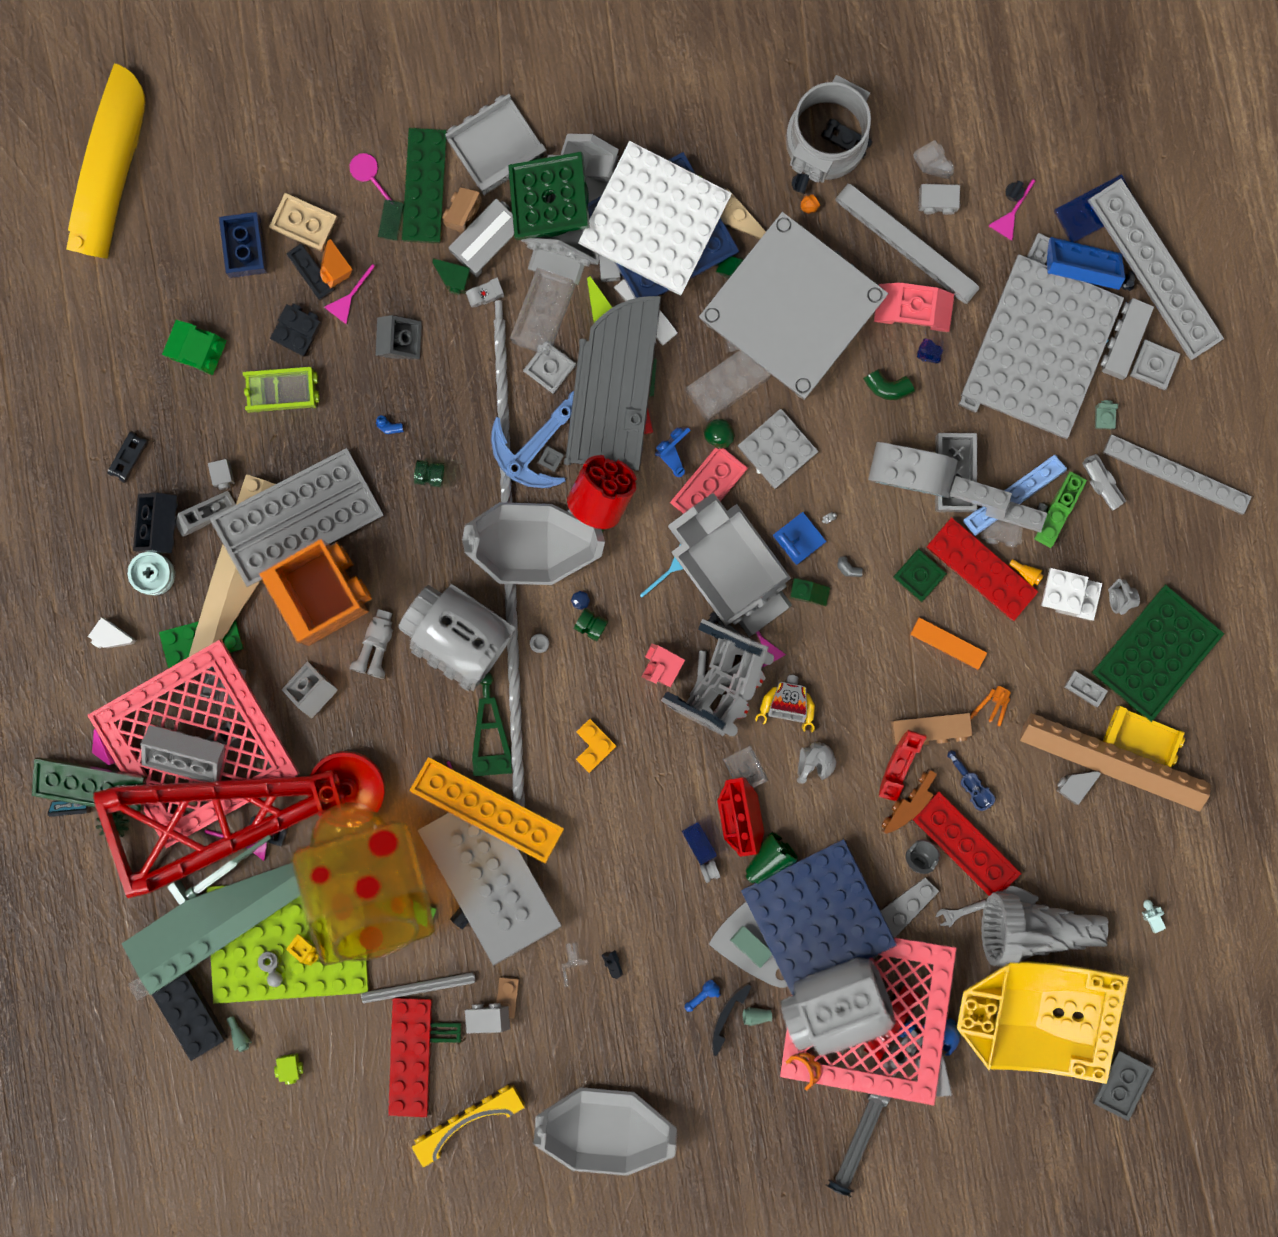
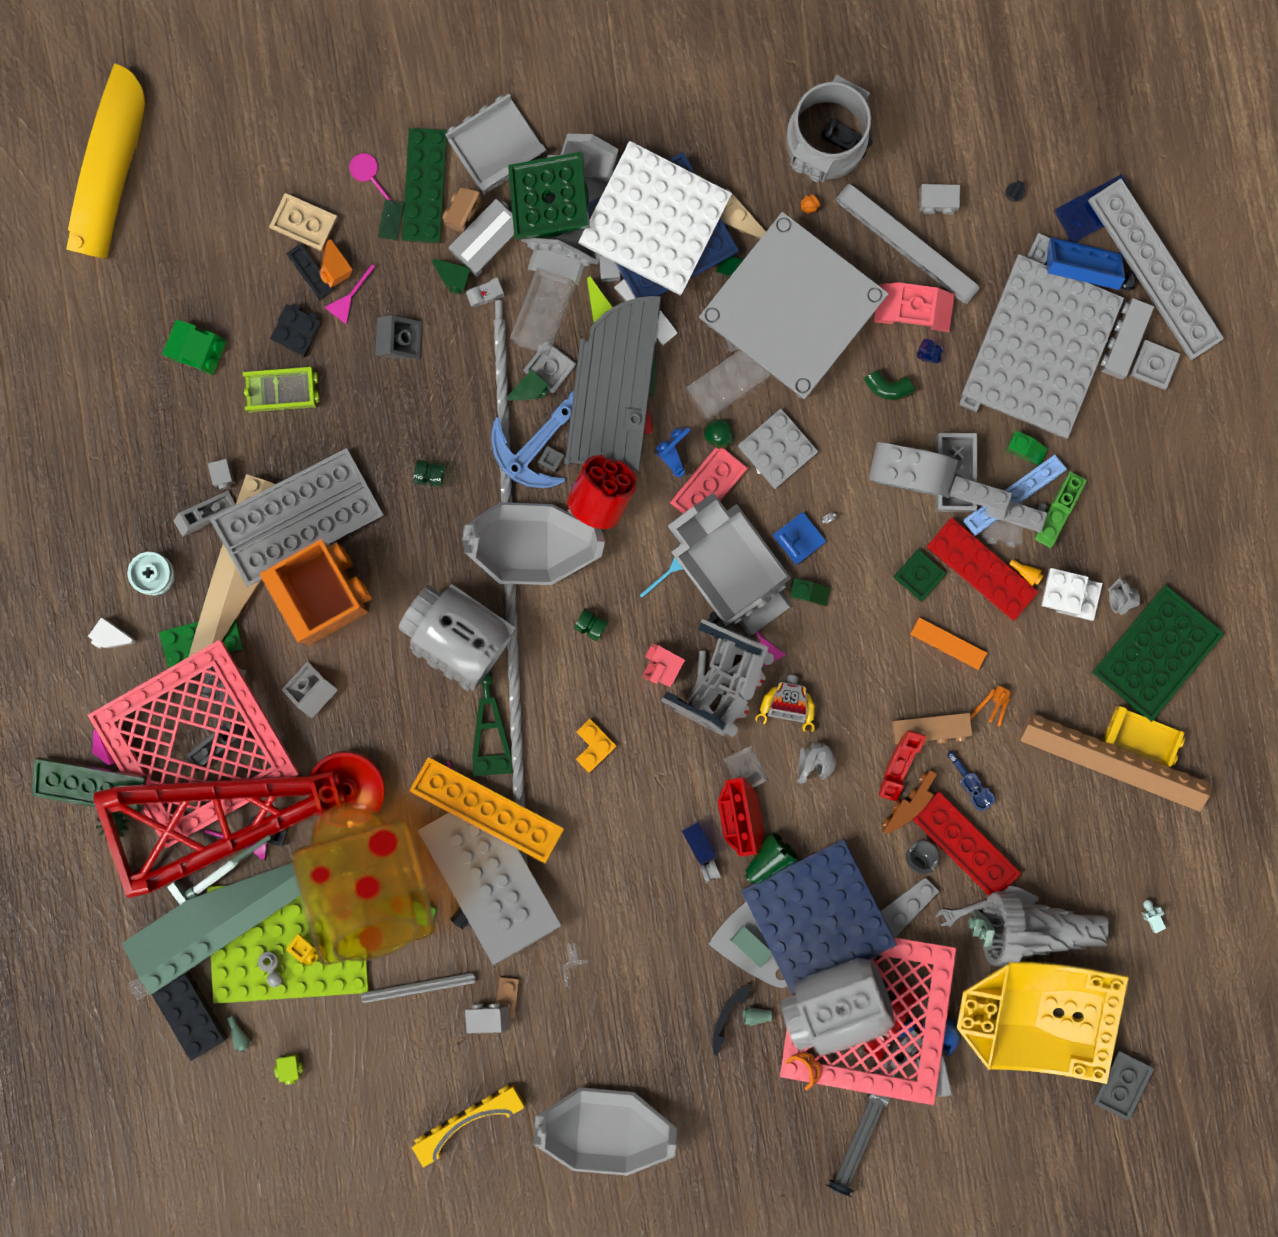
slope [48,801,91,817] -> none
black plate [107,431,149,483] -> none
black brick [133,493,178,554] -> none
light grey slope [141,725,224,782] -> none
dark blue brick [219,212,267,278] -> none
light grey piece [349,609,393,679] -> none
blue arm [376,415,403,434] -> none
red plate [388,998,432,1117] -> none
dark green tile [430,1022,461,1043] -> none
light grey tile [530,634,549,653] -> none
dark blue tile [571,591,590,610] -> none
black piece [602,950,623,979] -> none
blue piece [685,980,720,1012] -> none
black plate [791,173,810,194] -> none
dark grey arm [837,556,862,577] -> none
clear slope [913,140,954,179] -> none
dark pink piece [988,179,1035,241] -> none
light grey slope [1056,771,1101,805] -> none
light grey plate [1064,671,1108,707] -> none
light grey piece [1082,454,1126,511] -> none
sand green bracket [1095,400,1118,430] -> none
light grey plate [1103,435,1251,515] -> none
none -> dark green slope [507,369,551,401]
none -> sand green slope [968,910,995,948]
none -> green slope [1005,431,1047,466]

